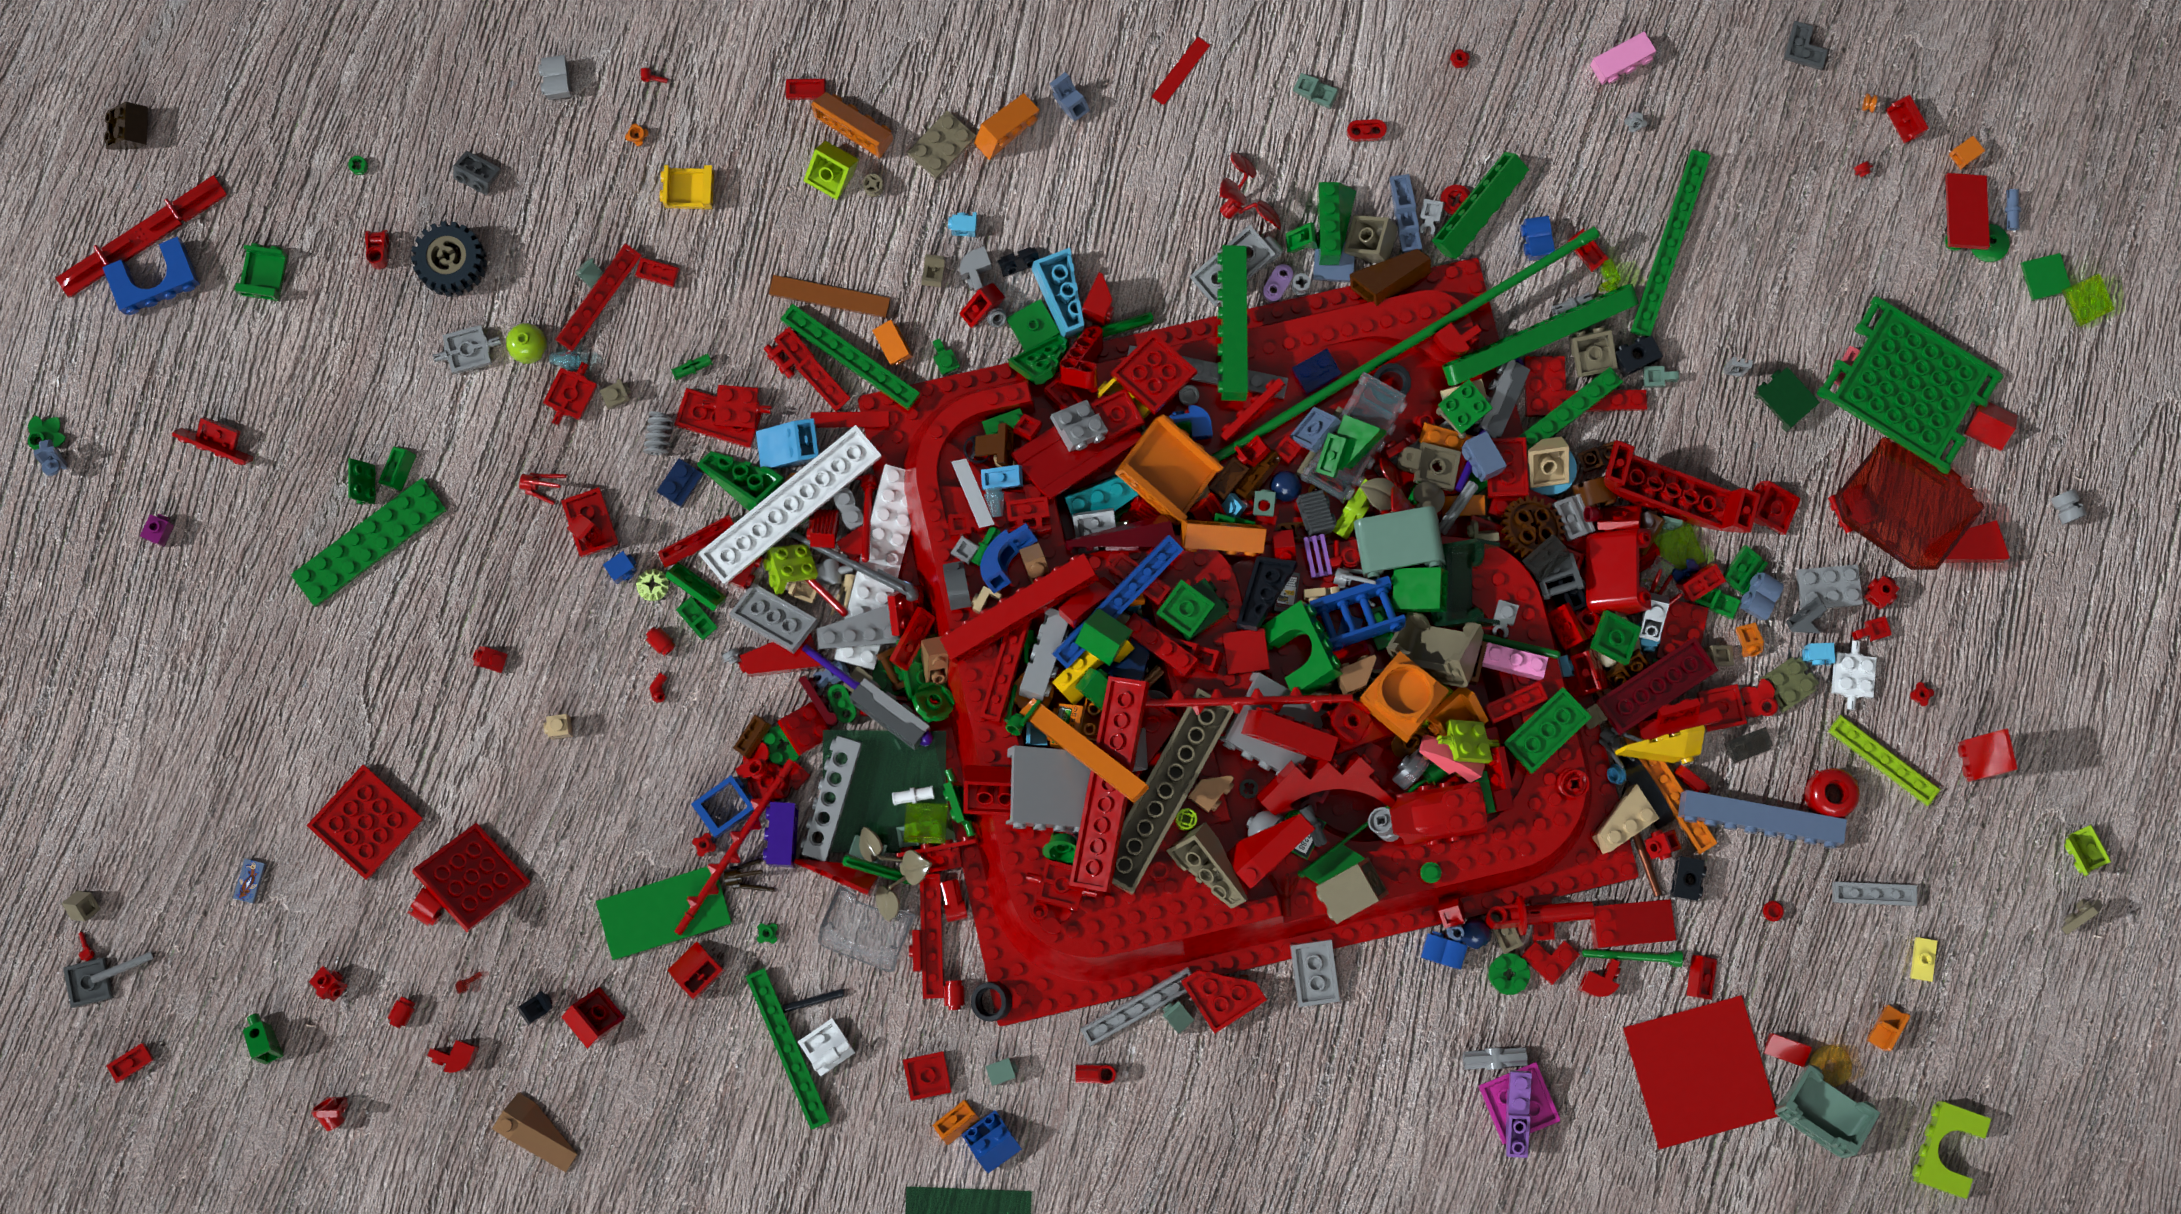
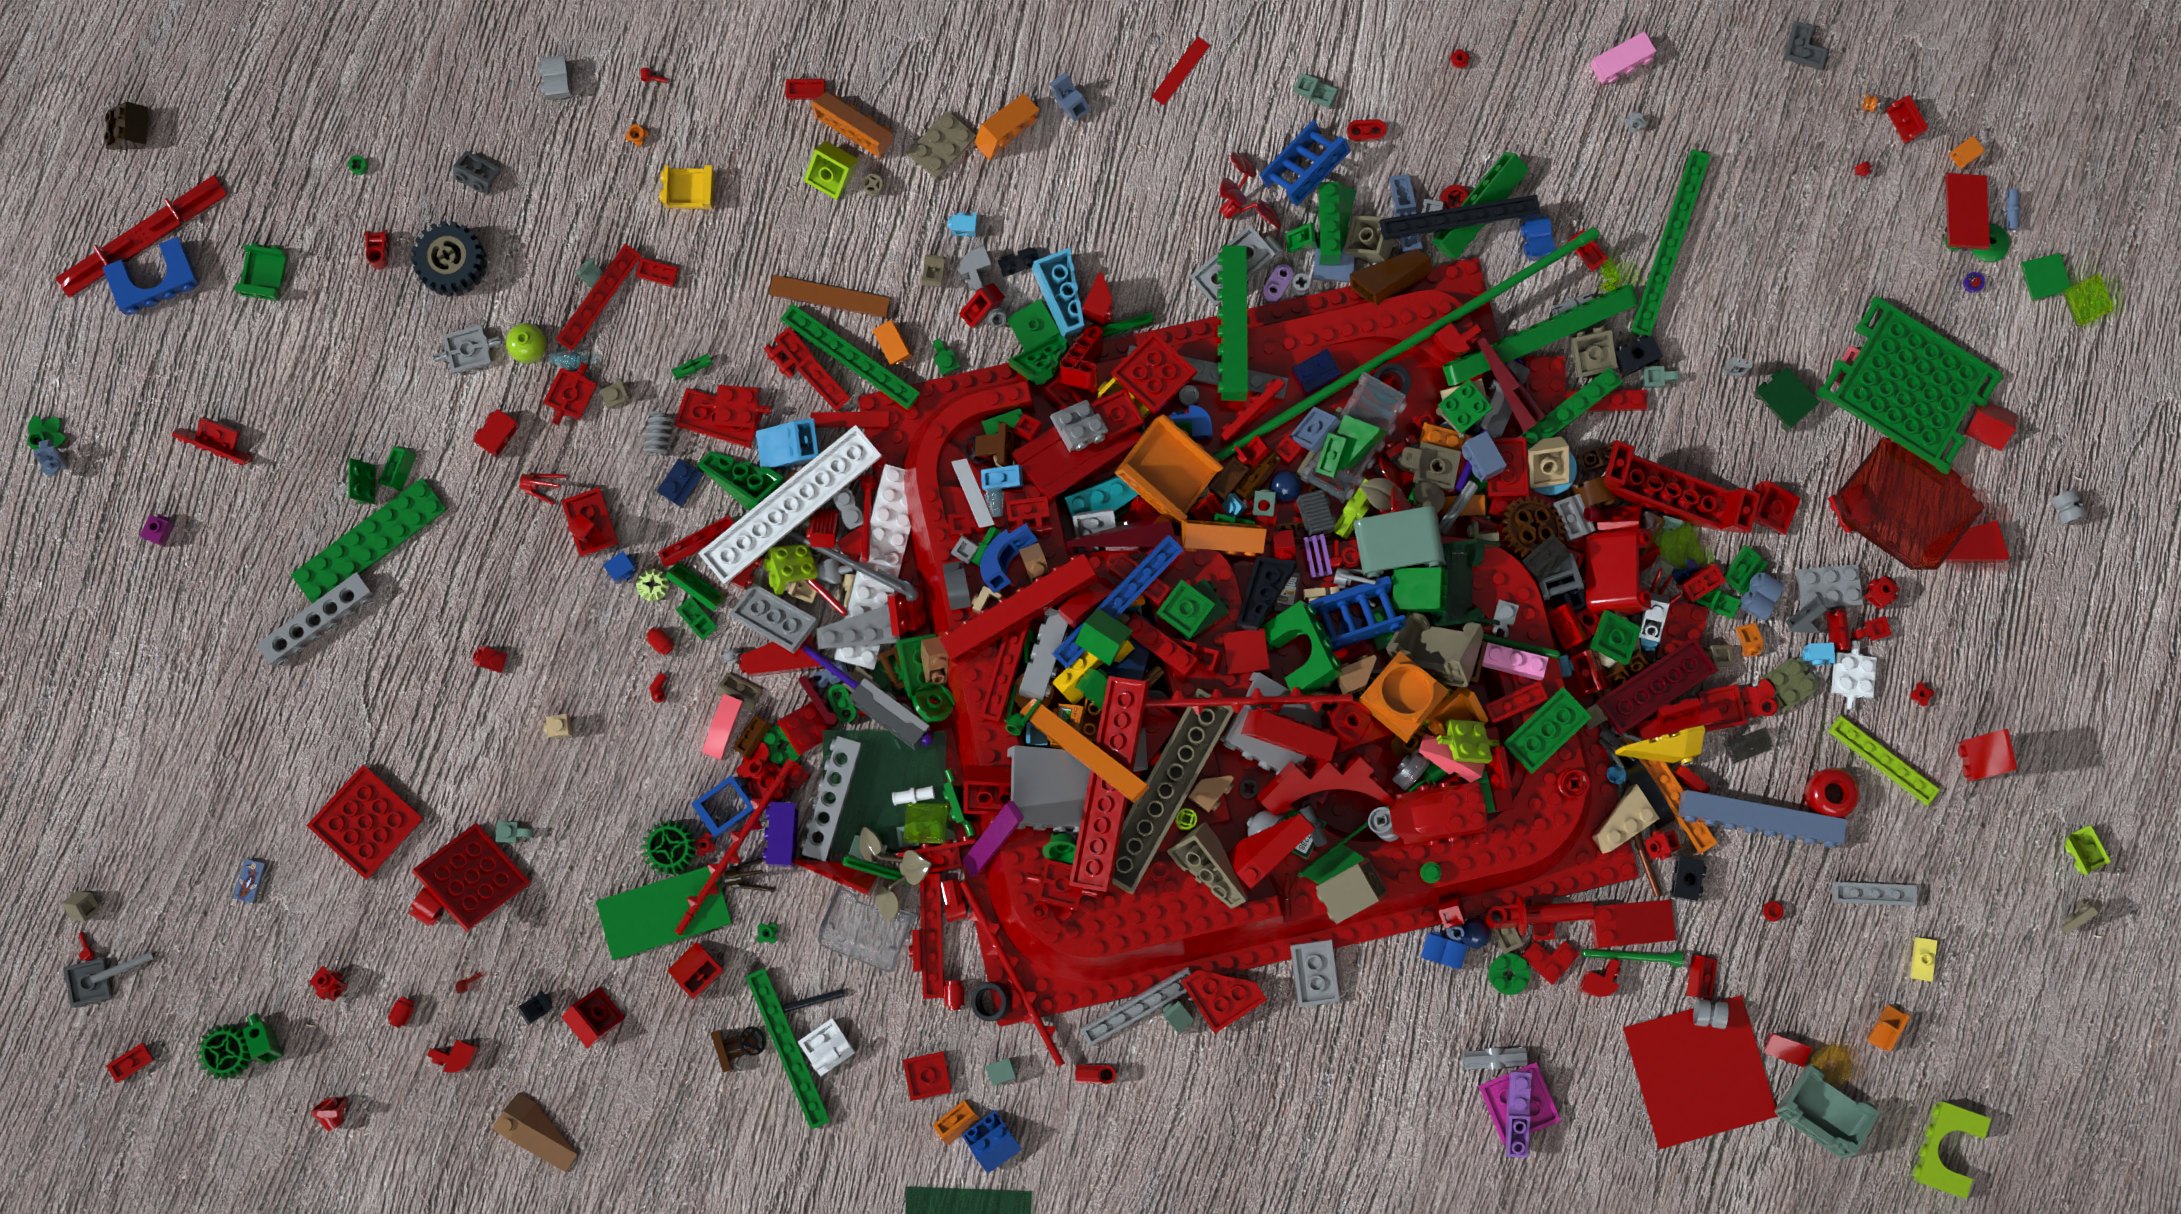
red plate [889,607,936,671] -> none
none -> green gear [196,1024,253,1081]
none -> light grey brick [256,572,375,667]
none -> red brick [473,409,520,458]
none -> sand green plate [495,821,533,844]
none -> green gear [641,819,697,875]
none -> coral slope [702,693,744,760]
none -> reddish brown piece [711,1026,766,1073]
none -> dark tan slope [716,672,763,712]
none -> red plant [959,880,1065,1067]
none -> magenta tile [962,800,1024,878]
none -> blue fence [1259,120,1351,206]
none -> black tile [1379,194,1541,241]
none -> dark red wedge [1477,336,1547,432]
none -> light grey wheel [1693,999,1728,1029]
none -> red hinge [1825,609,1851,652]
none -> tile [1963,272,1985,293]

